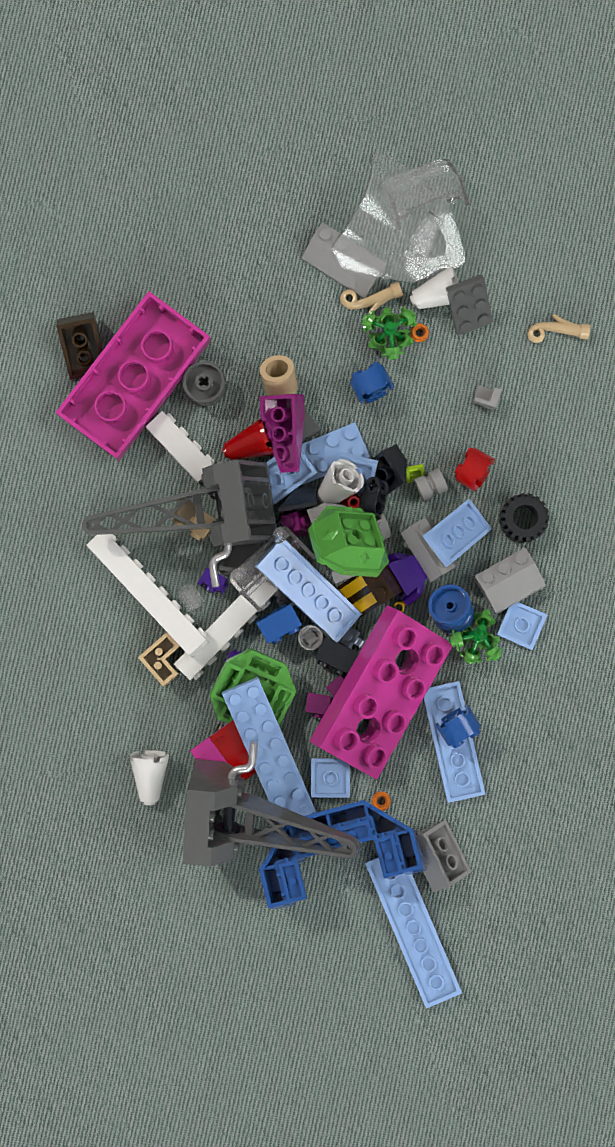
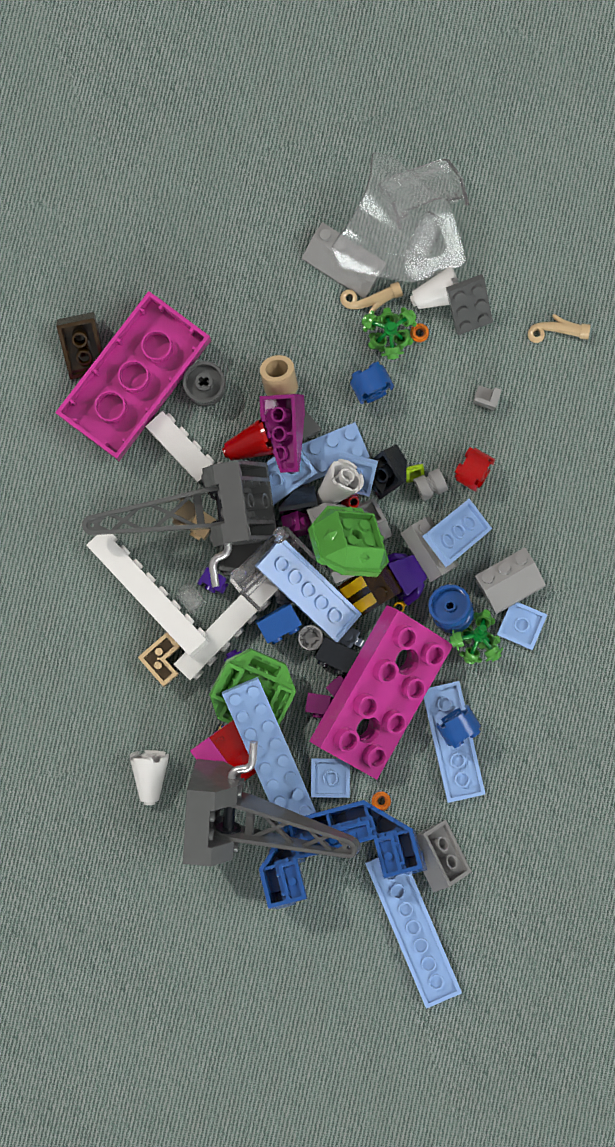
black piece [359,477,390,516] -> none
black tyre [499,493,549,543] -> none

